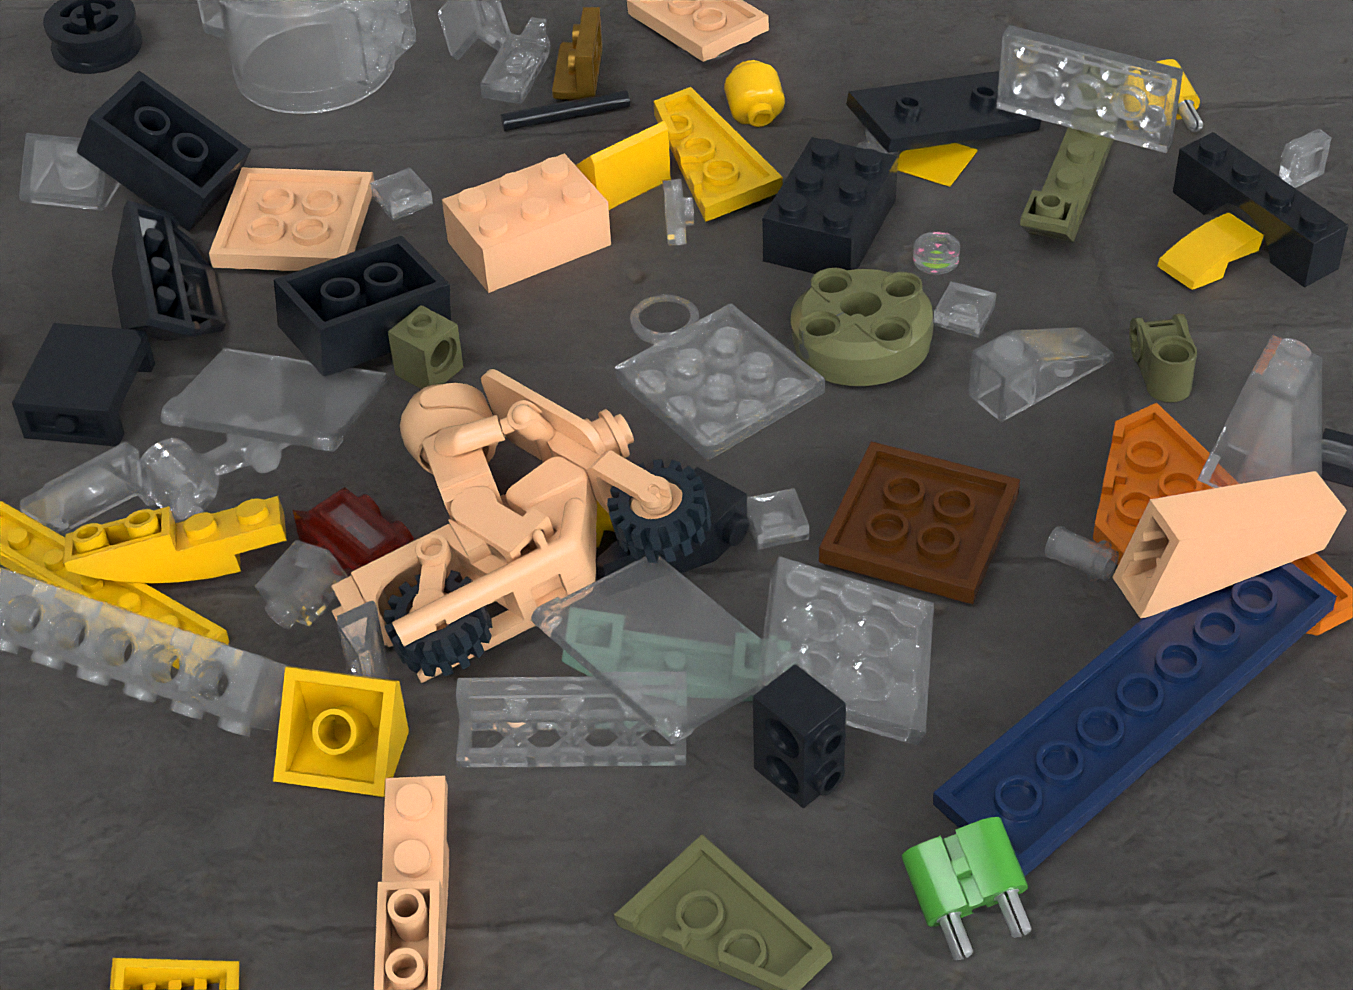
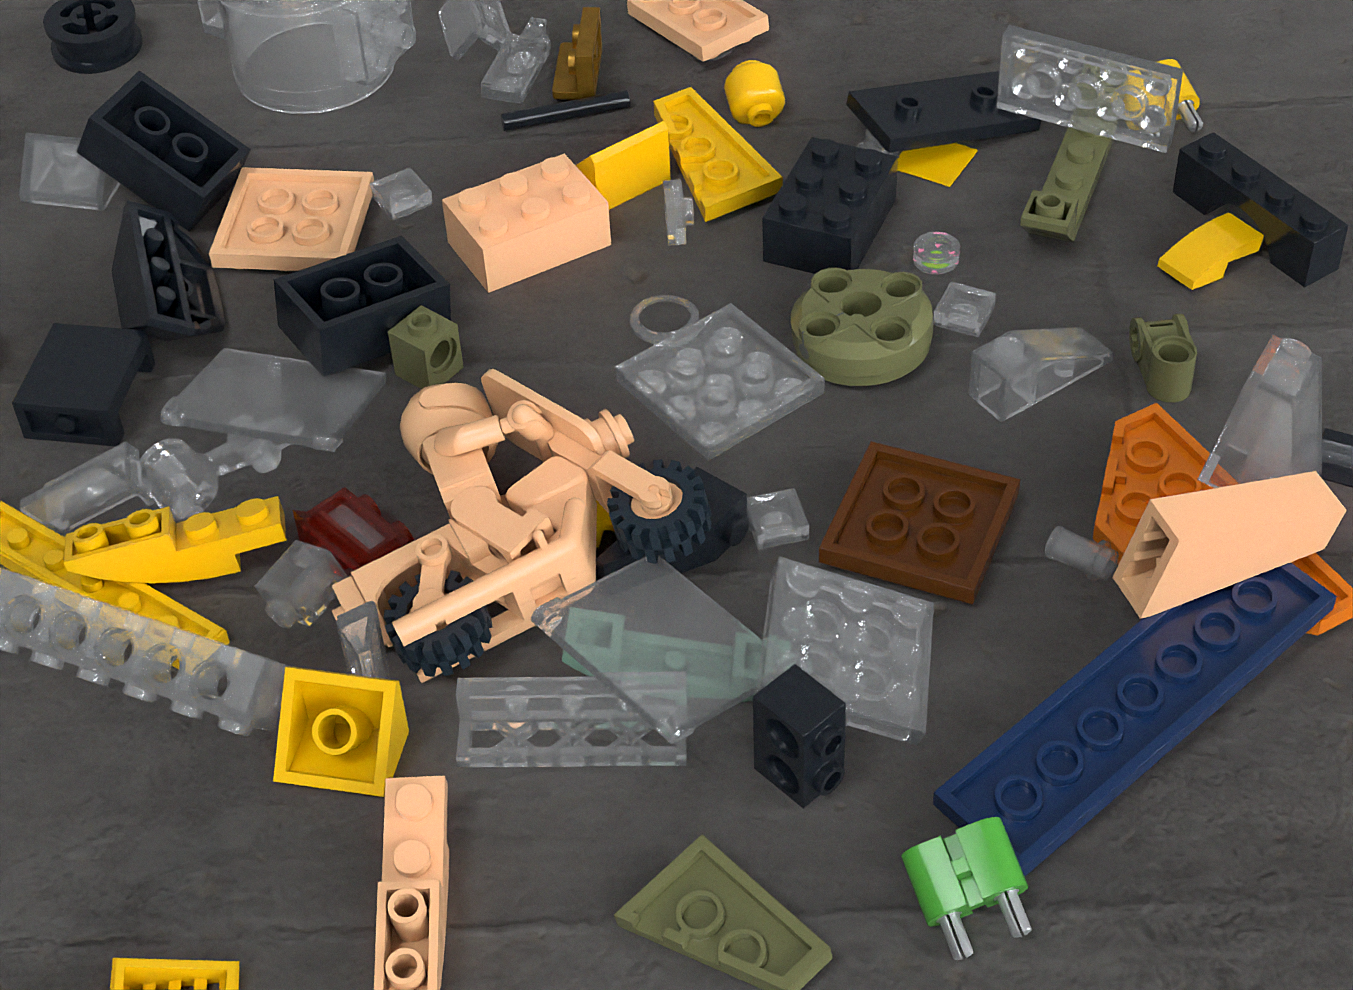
clear plate [1279,129,1332,188] -> none

